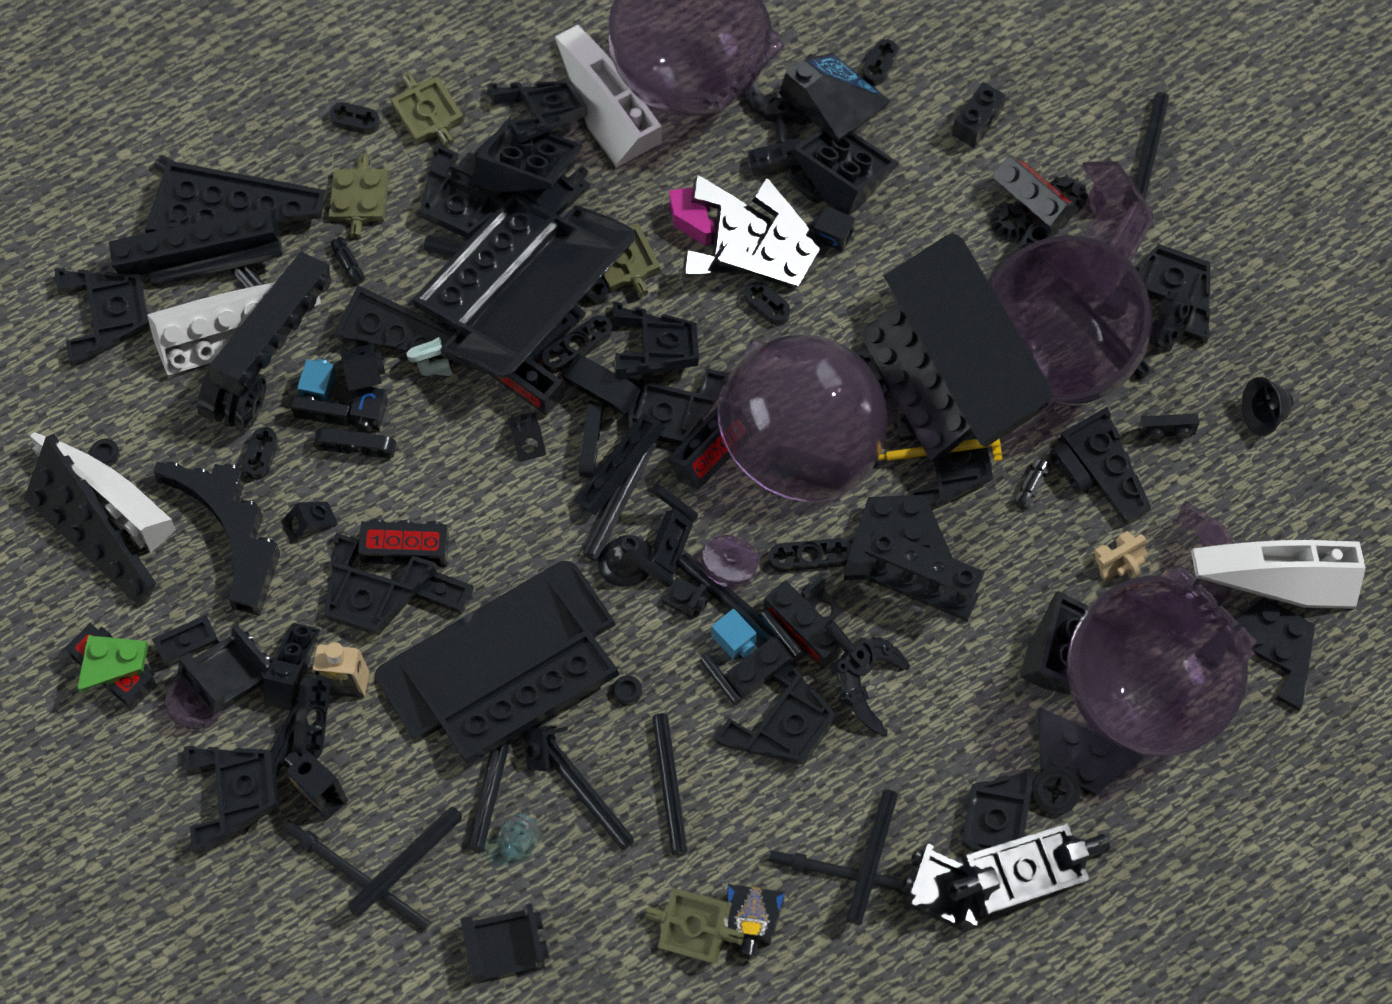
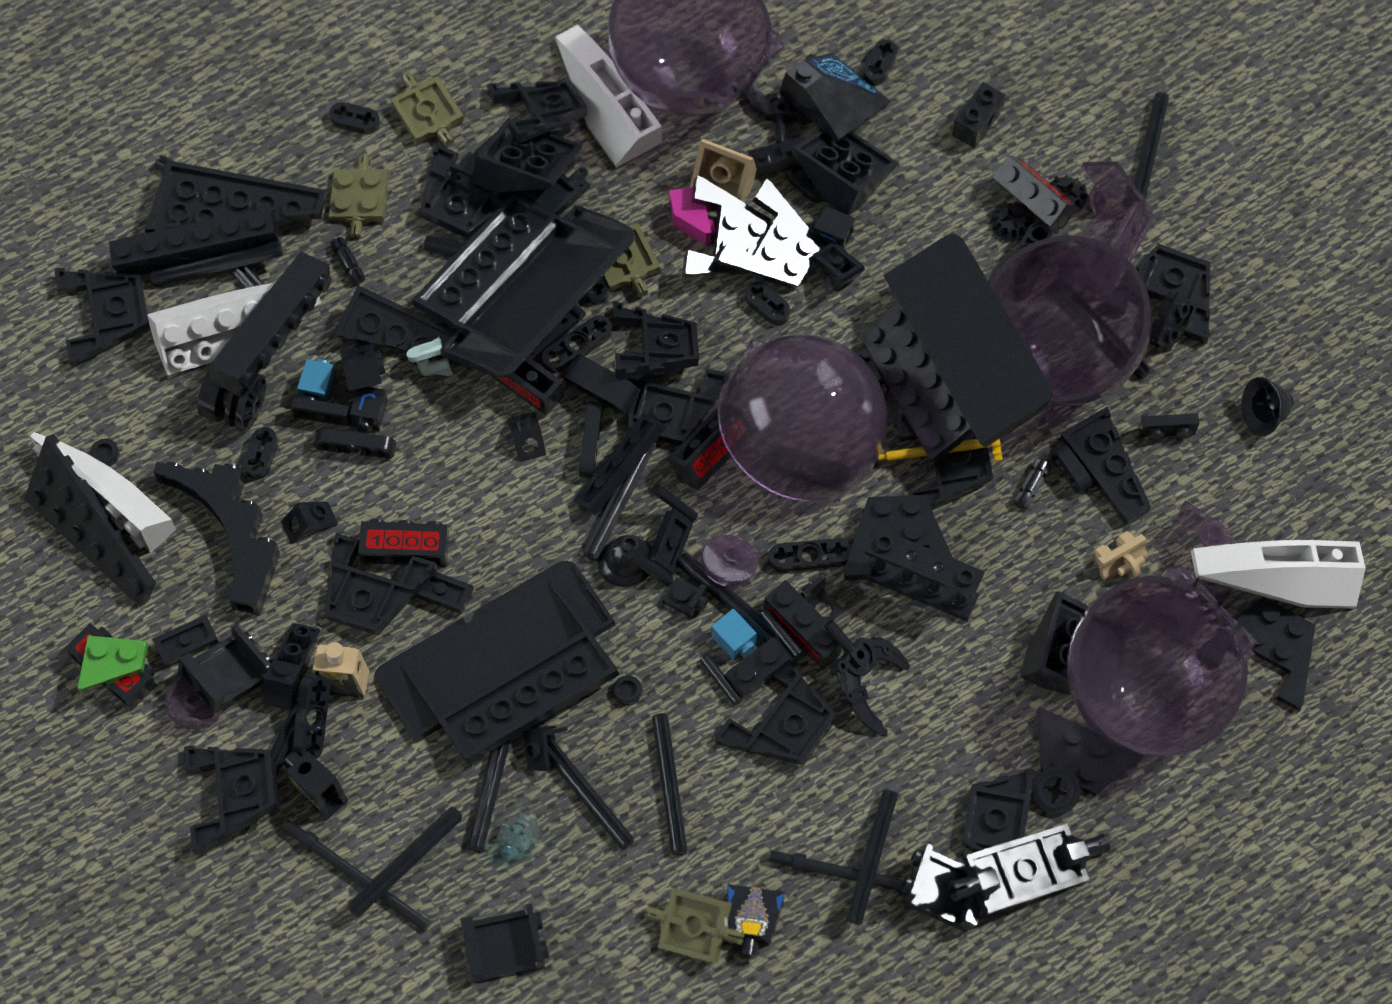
none -> tan slope [690,139,757,202]
none -> black slope [812,241,865,291]

